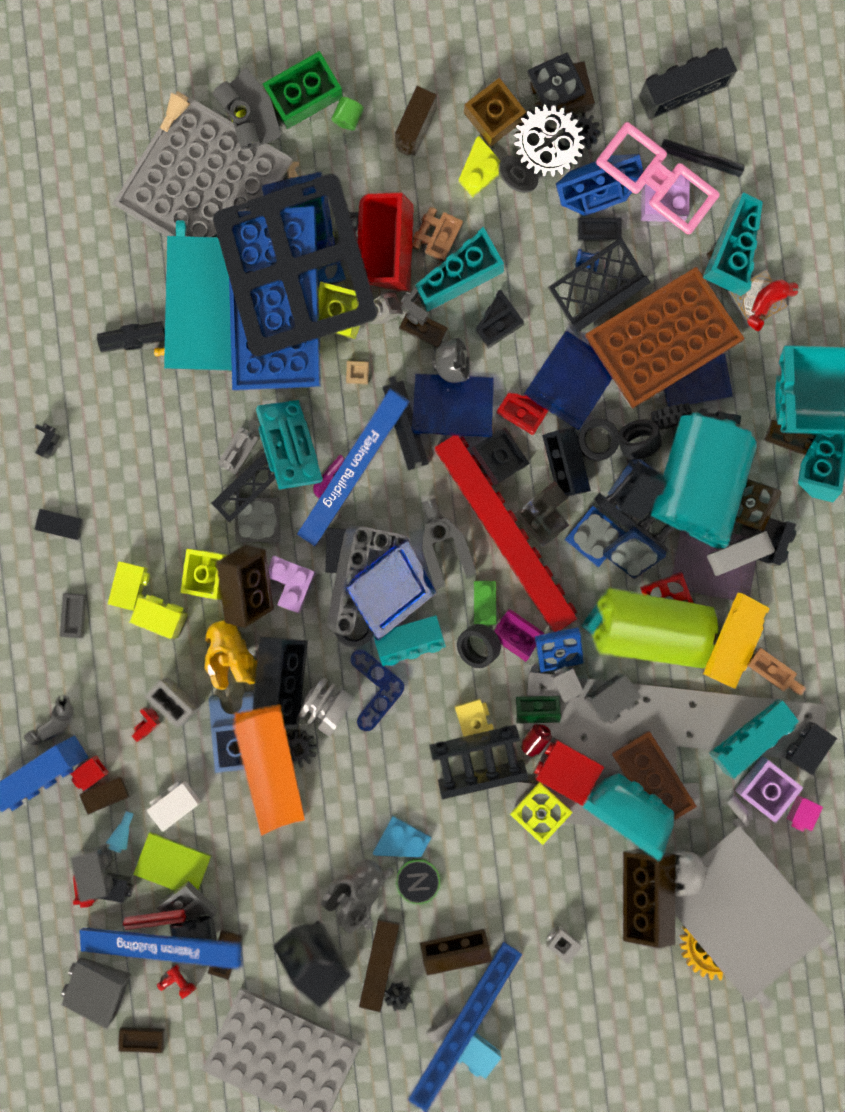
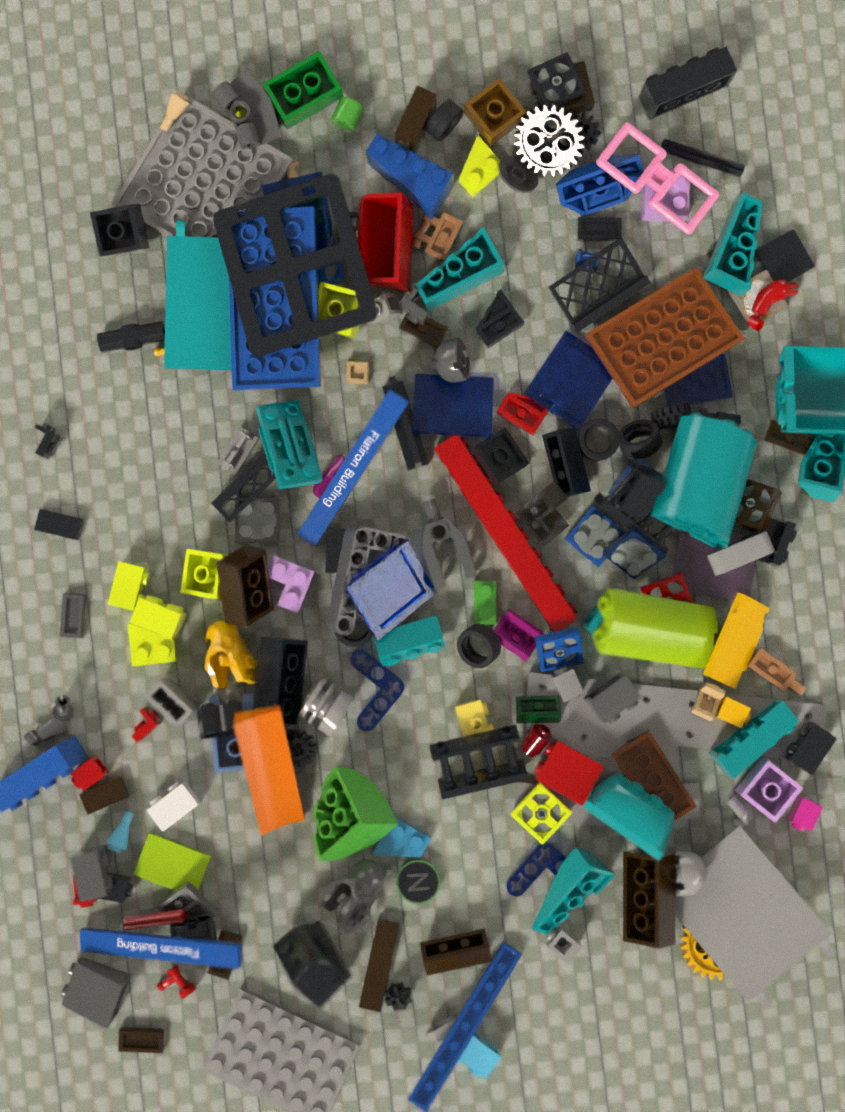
none -> black brick [90,204,150,257]
none -> neon yellow wing [127,624,177,667]
none -> black brick [196,700,243,739]
none -> bright green brick [313,766,398,861]
none -> blue wedge [366,134,454,220]
none -> black tyre [425,99,464,142]
none -> clear blue beam [506,842,567,897]
none -> teal wedge [532,847,616,934]
none -> tan bracket [691,683,726,722]
none -> yellow brick [715,696,751,729]
none -> black tile [755,229,815,283]

